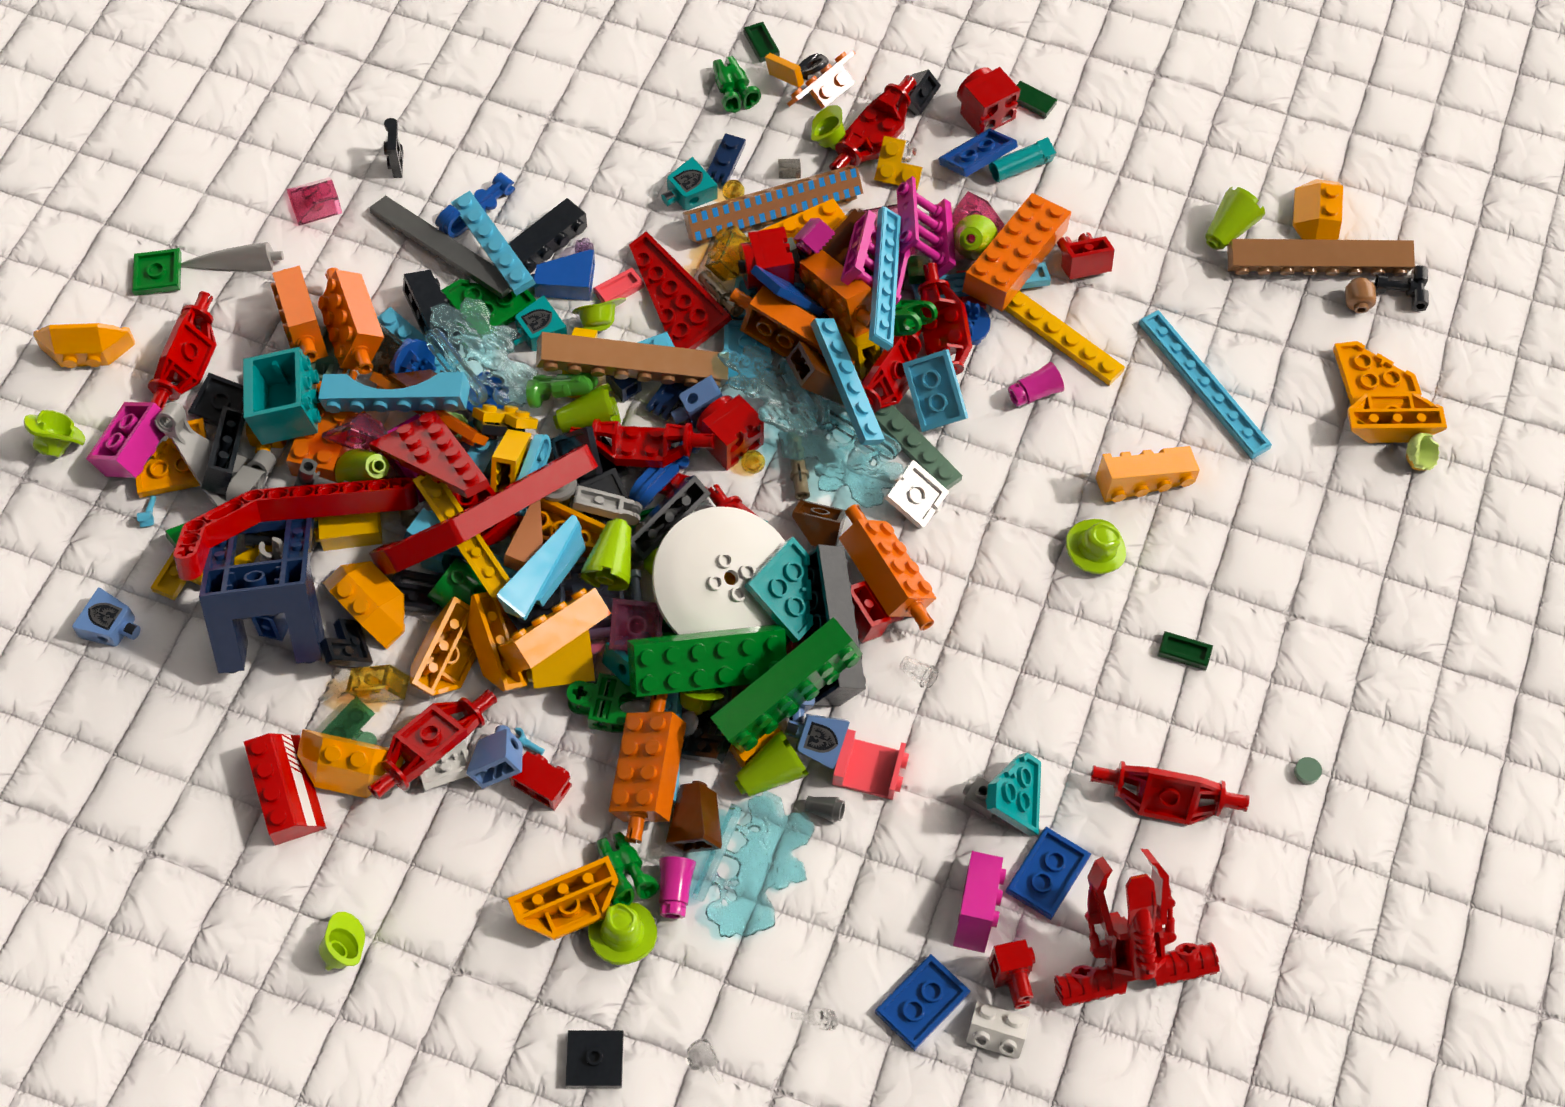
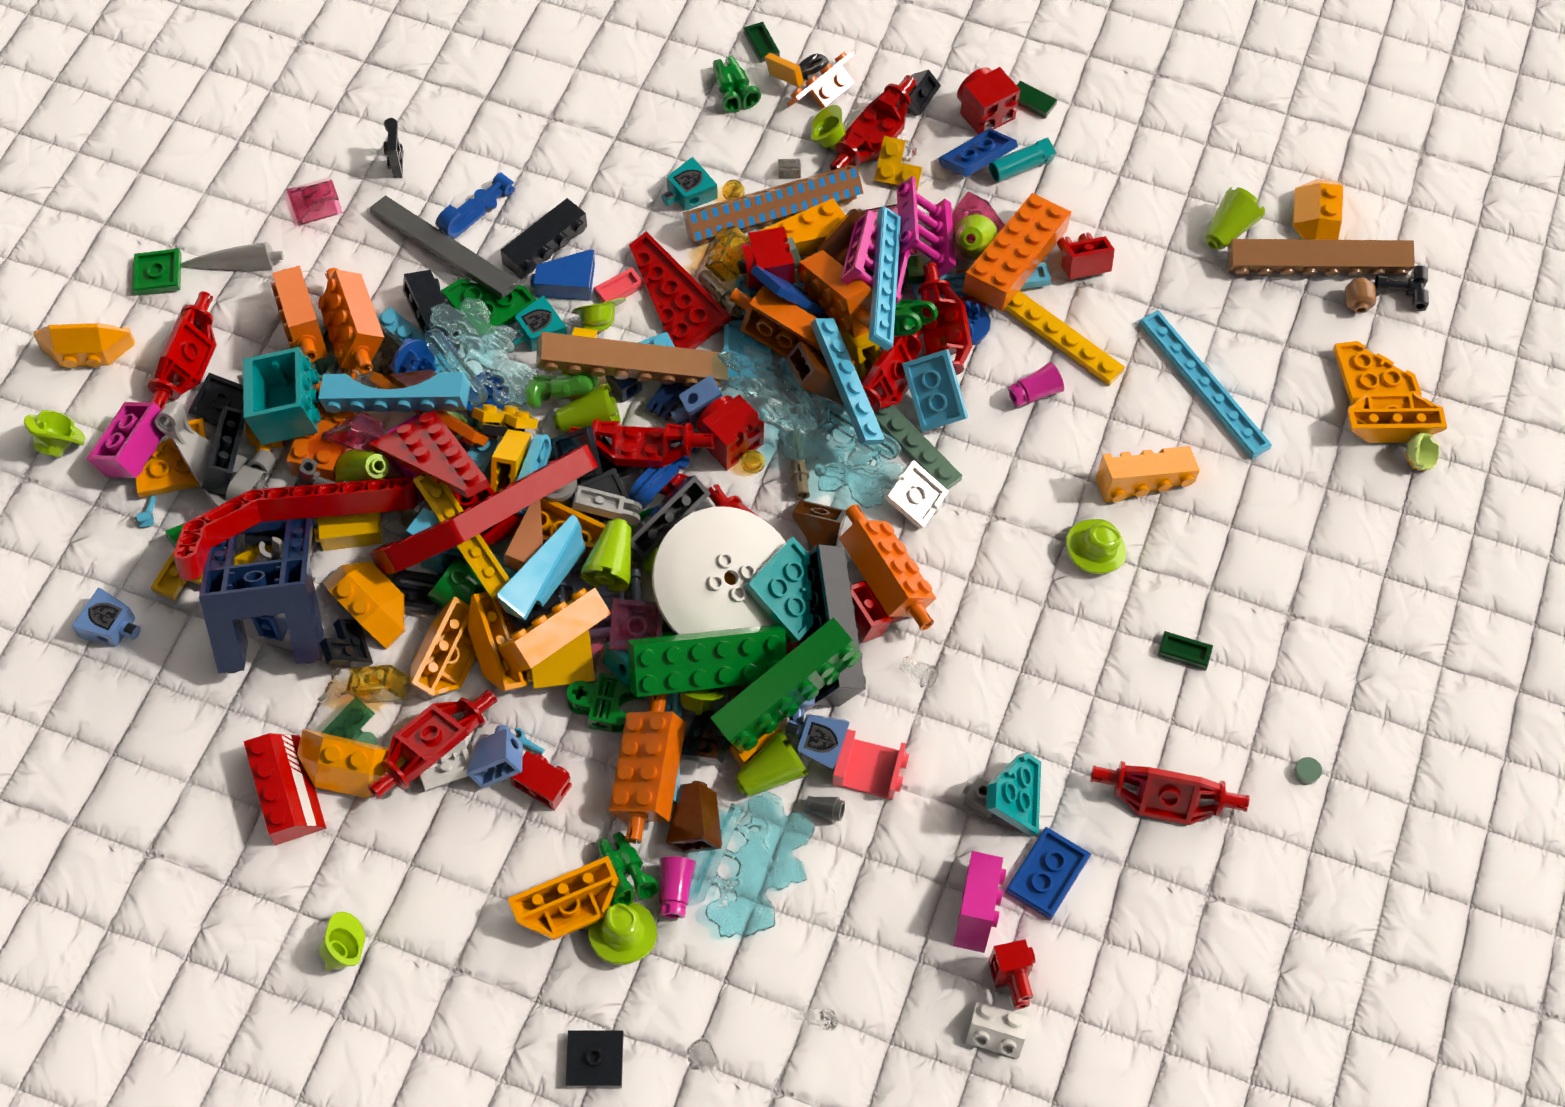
medium azure plate [451,191,536,296] -> none
clear purple plate [575,238,594,254] -> none
white piece [682,711,698,737] -> none
dark blue hinge [707,133,746,187] -> none
dark pink brick [793,218,835,255] -> none
blue tile [875,954,971,1051] -> none
red piece [1054,849,1220,1007] -> none

